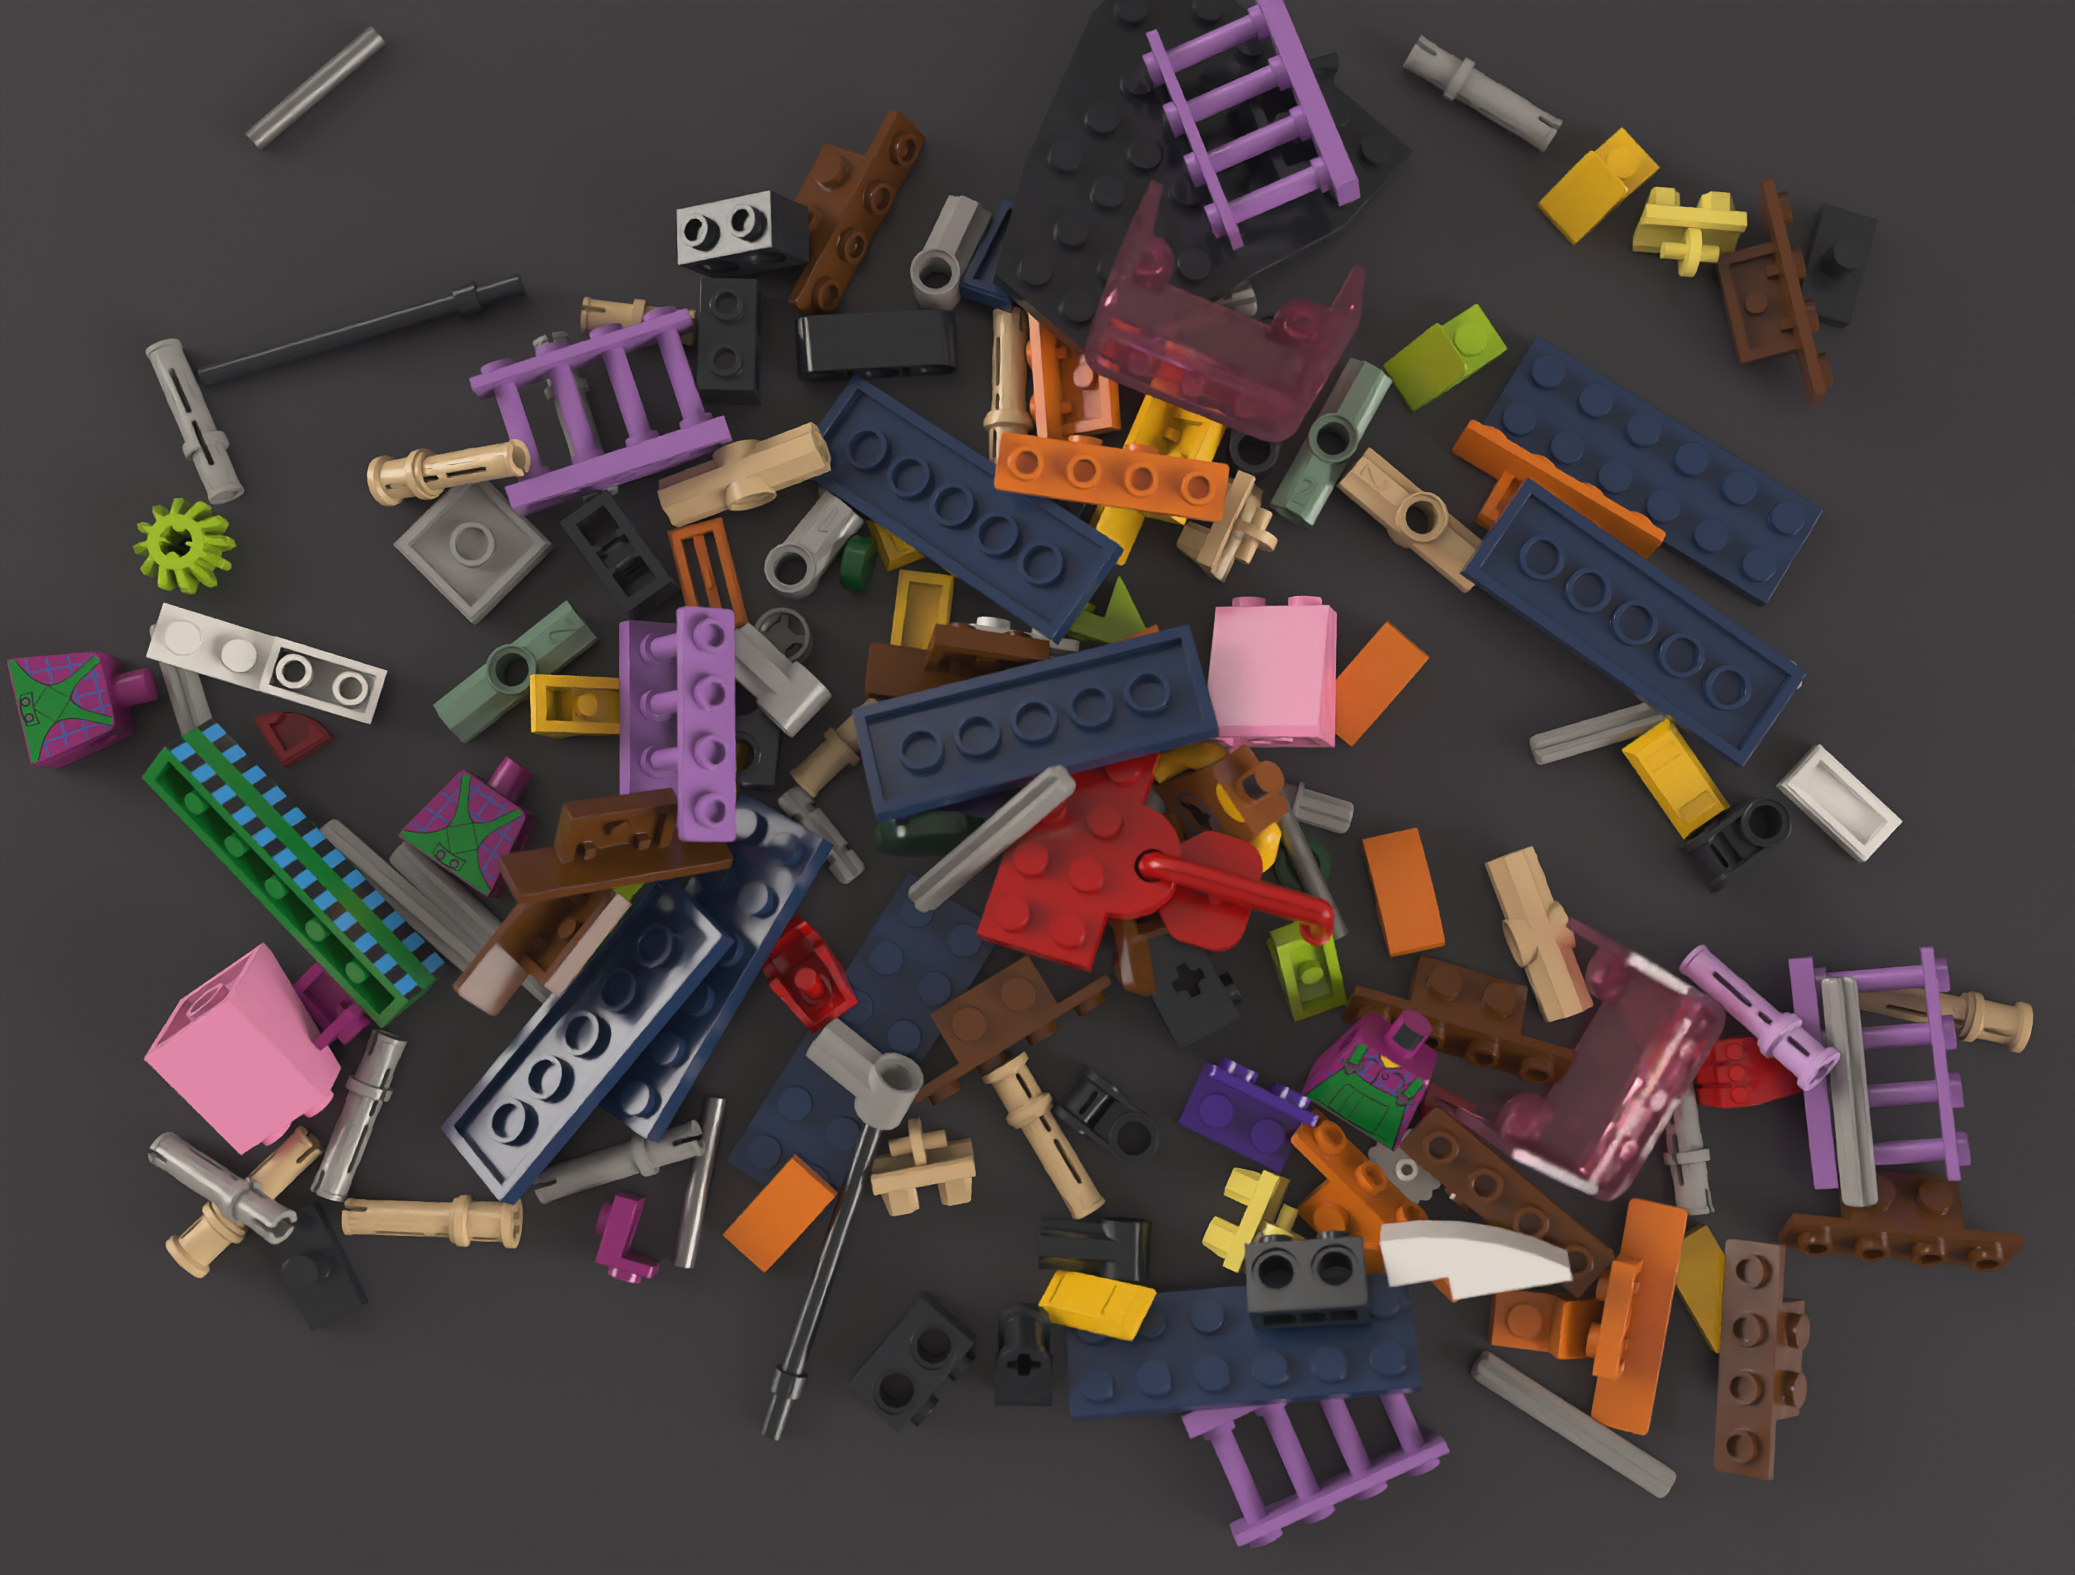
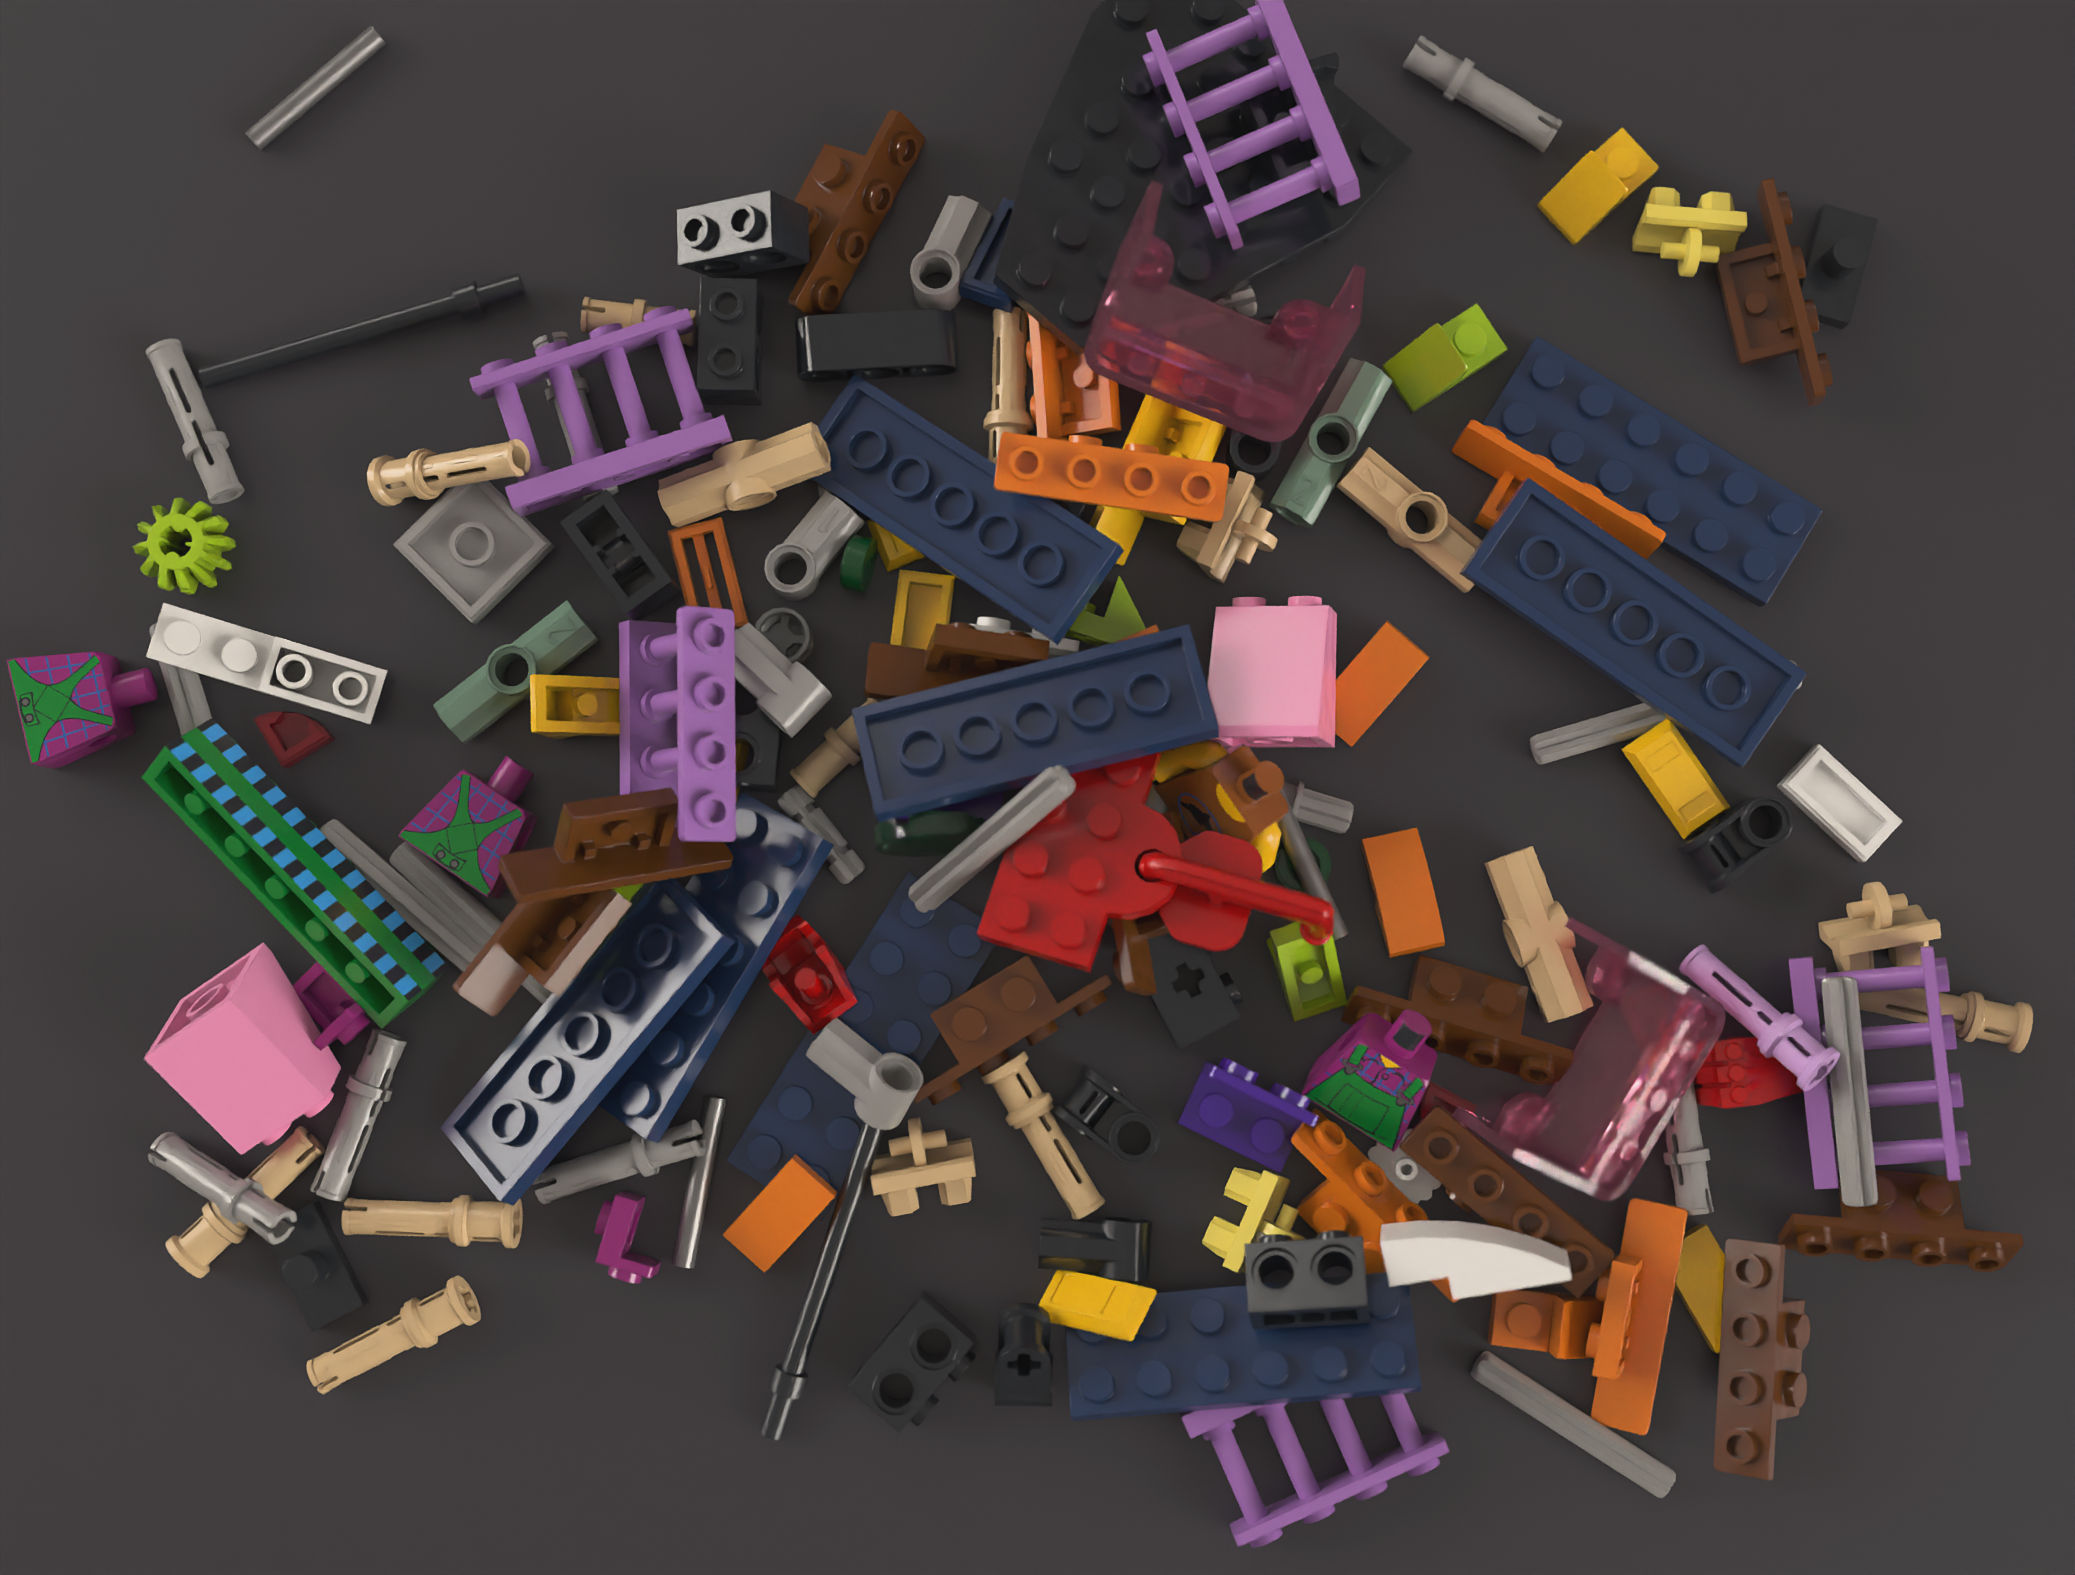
none -> tan pin [306,1275,481,1394]
none -> tan hips [1818,881,1941,972]

